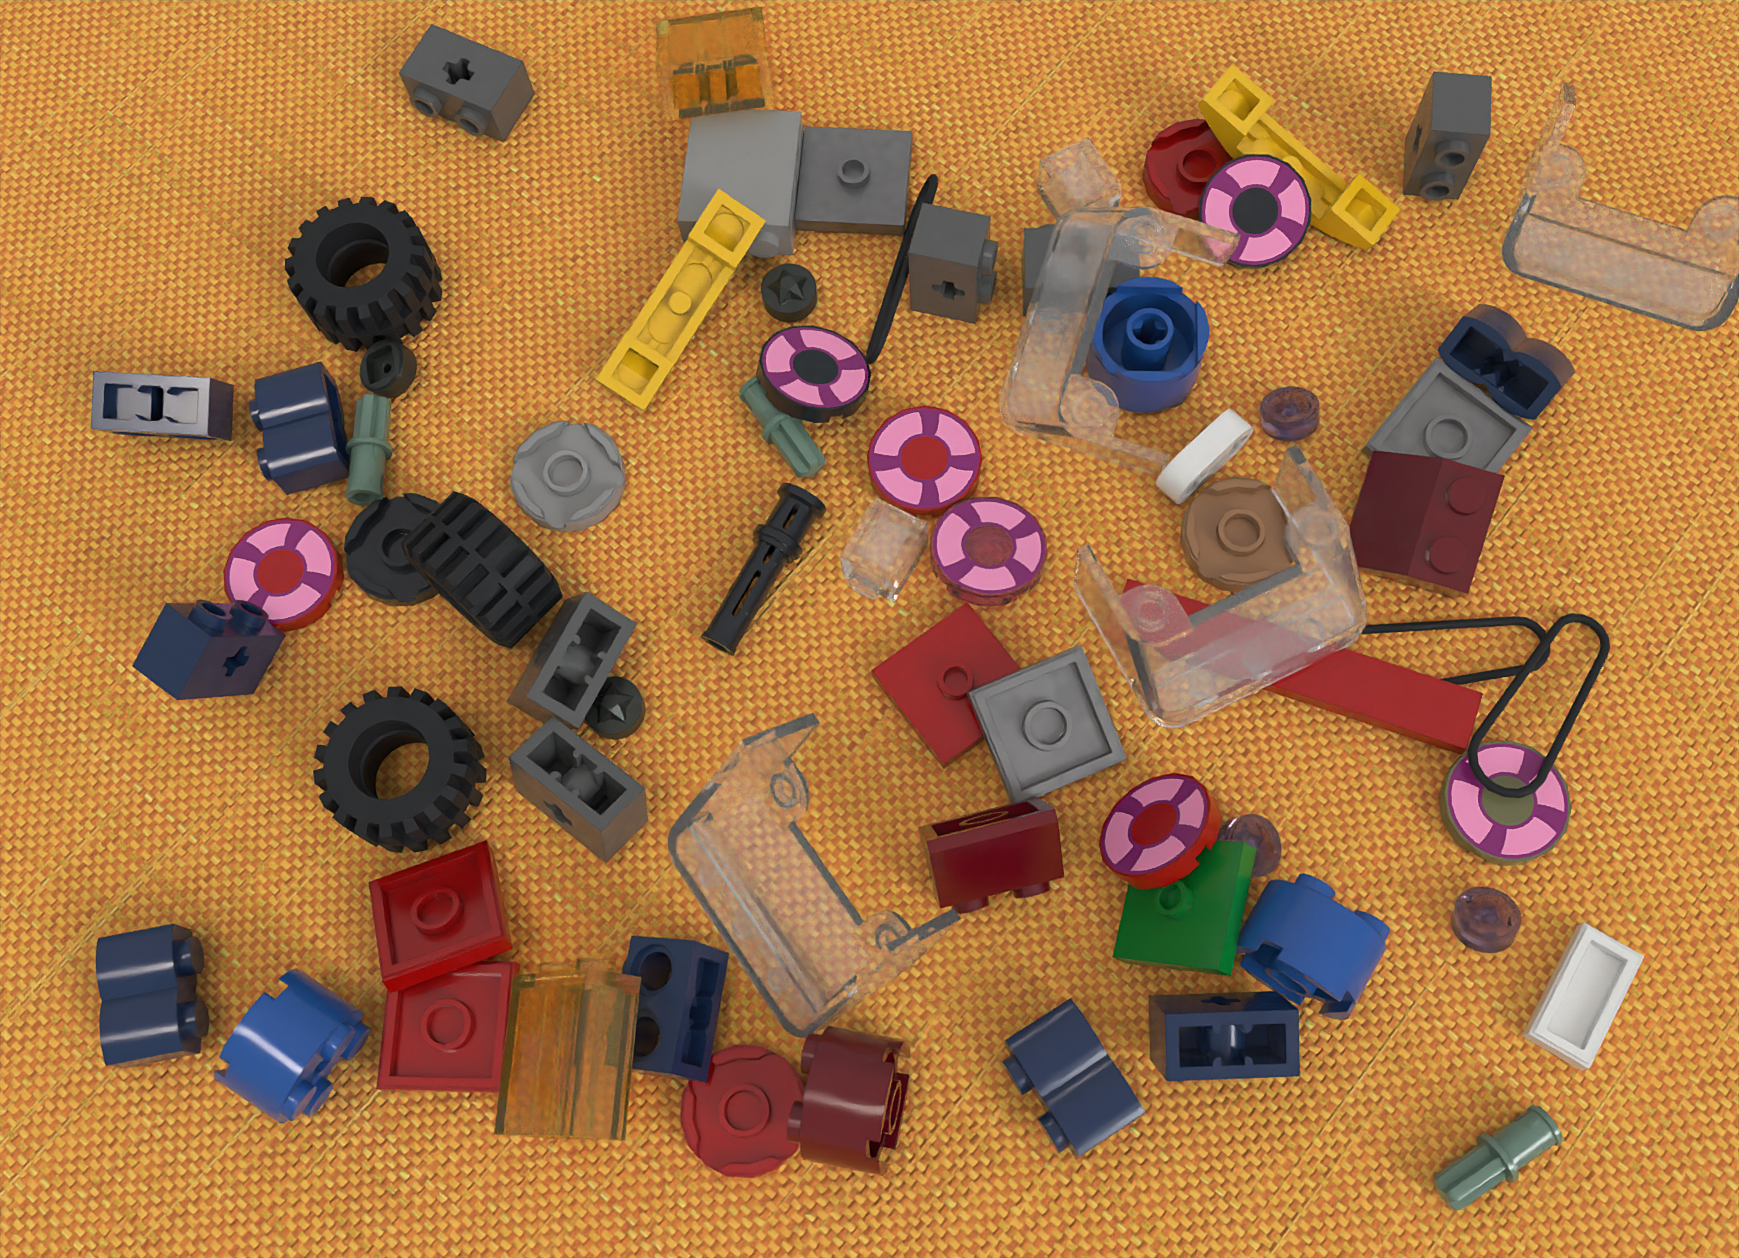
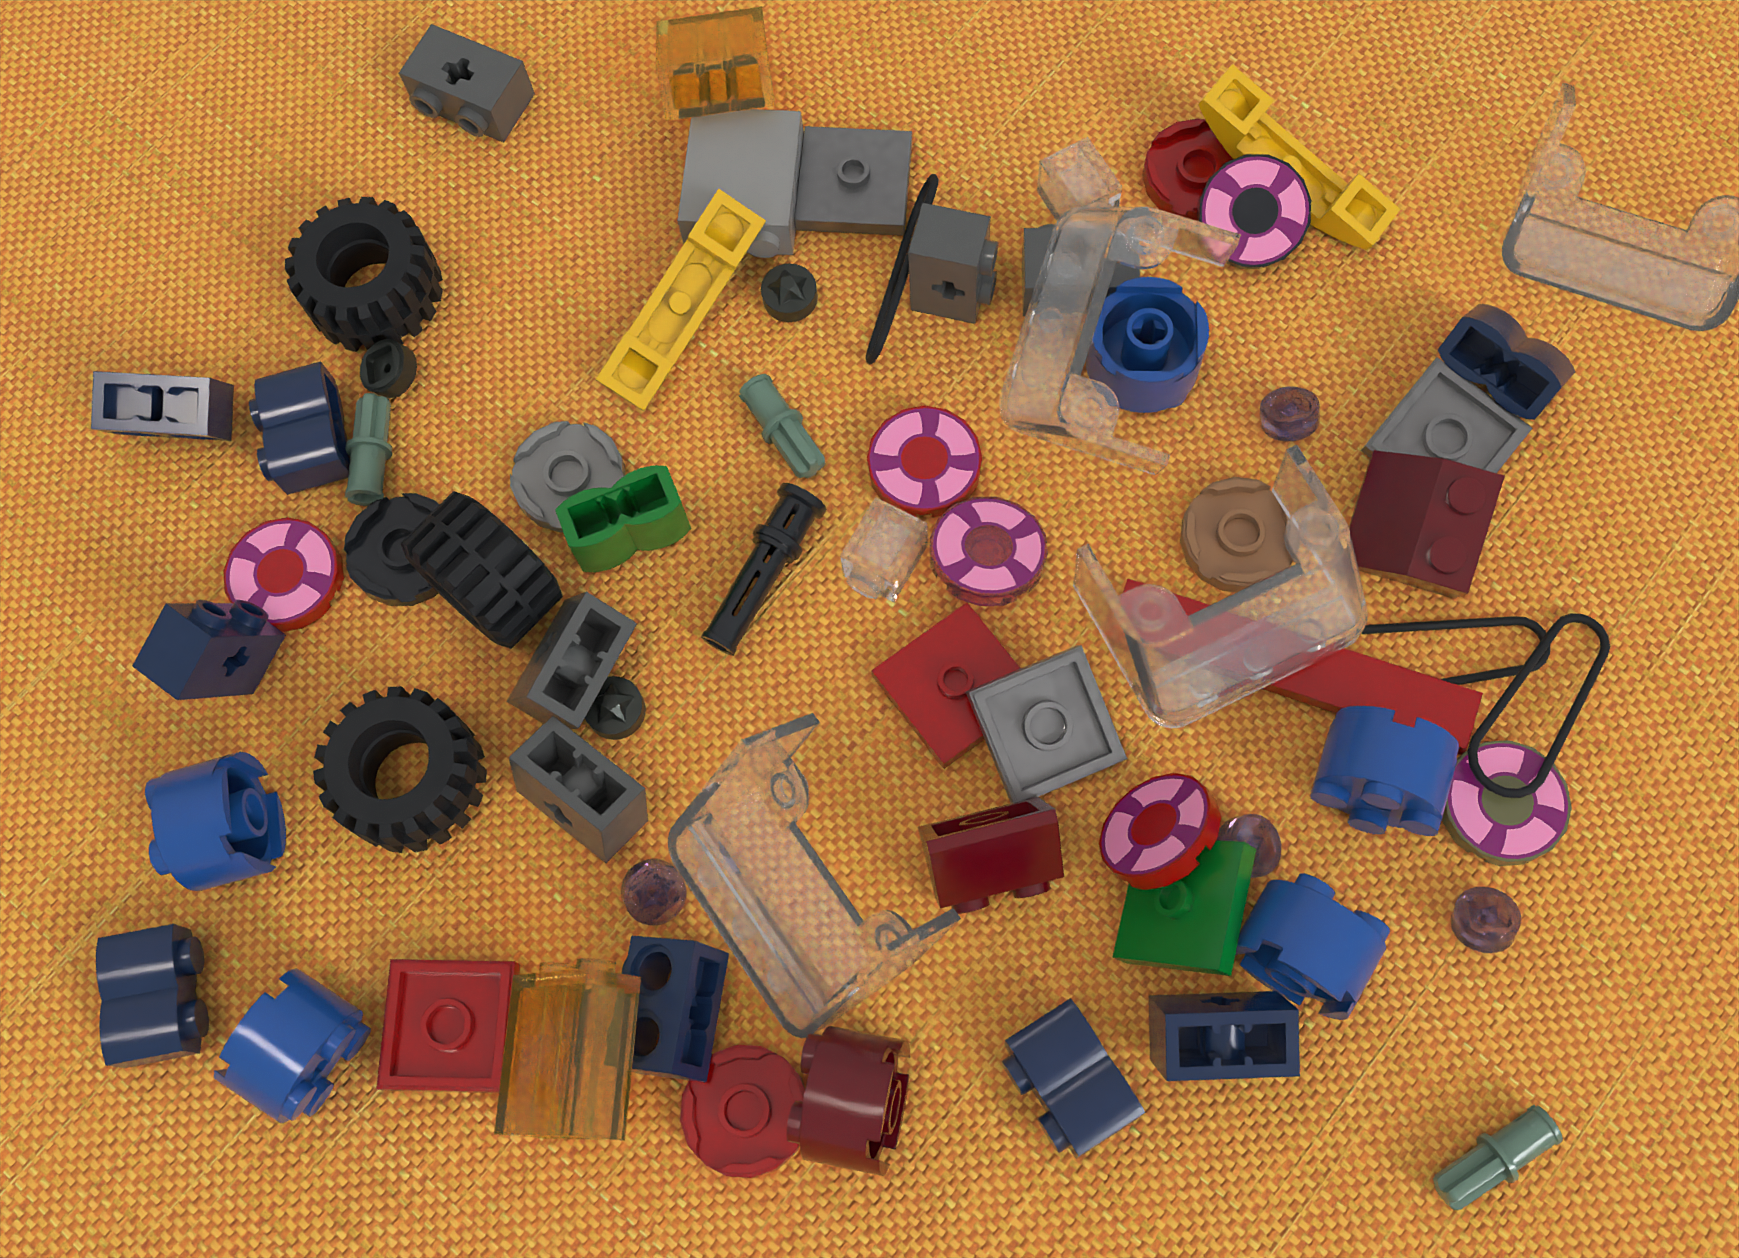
red plate [368,840,513,994] -> none
tile [756,325,871,423] -> none
white beam [1156,409,1253,505] -> none
dark grey brick [1403,71,1492,201] -> none
white tile [1522,922,1644,1071] -> none
none -> blue brick [145,752,286,891]
none -> green brick [555,465,691,572]
none -> tile [621,859,686,925]
none -> blue brick [1310,706,1459,836]

